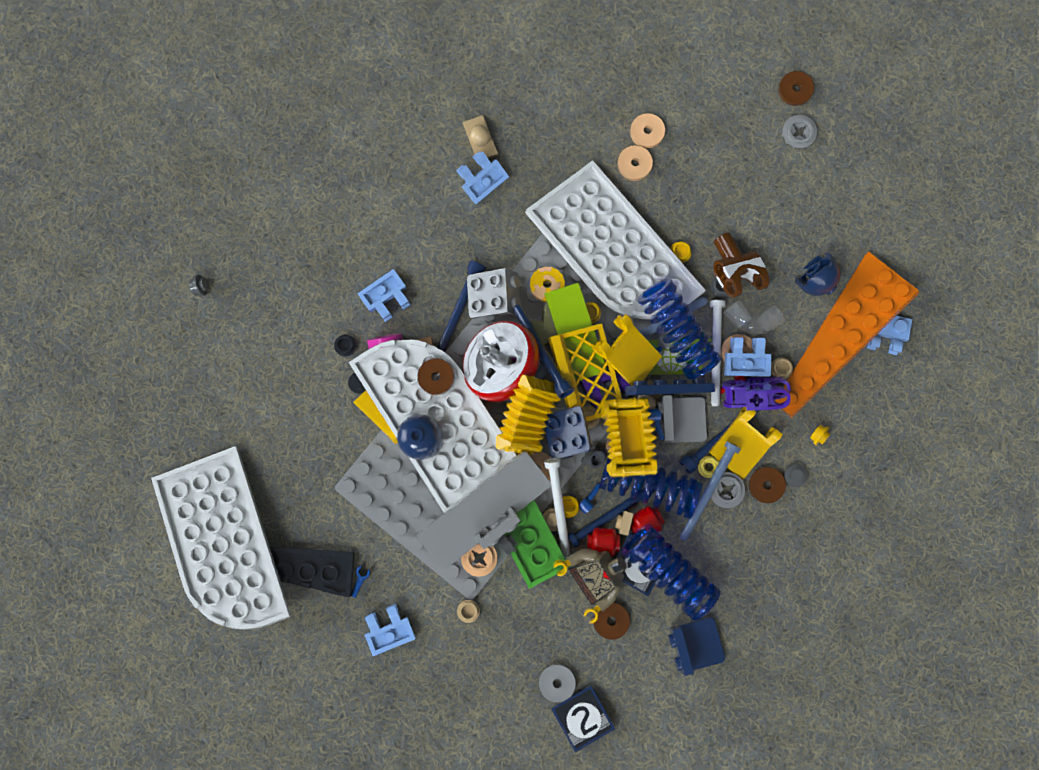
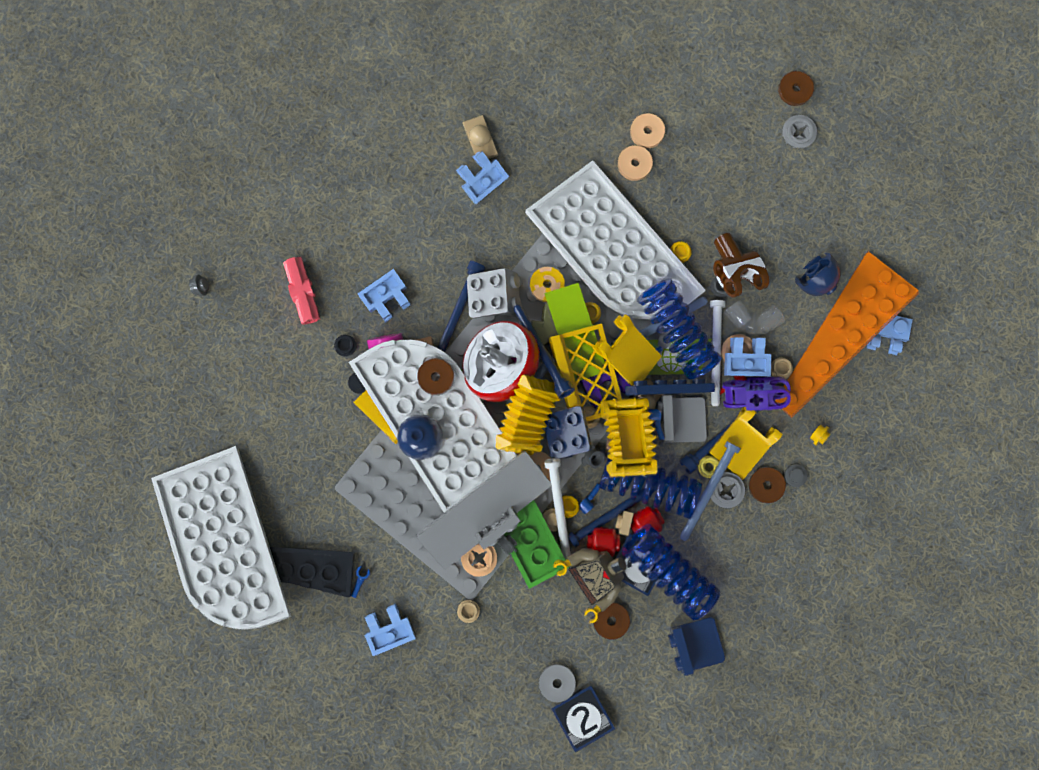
none -> coral piece [283,257,320,325]

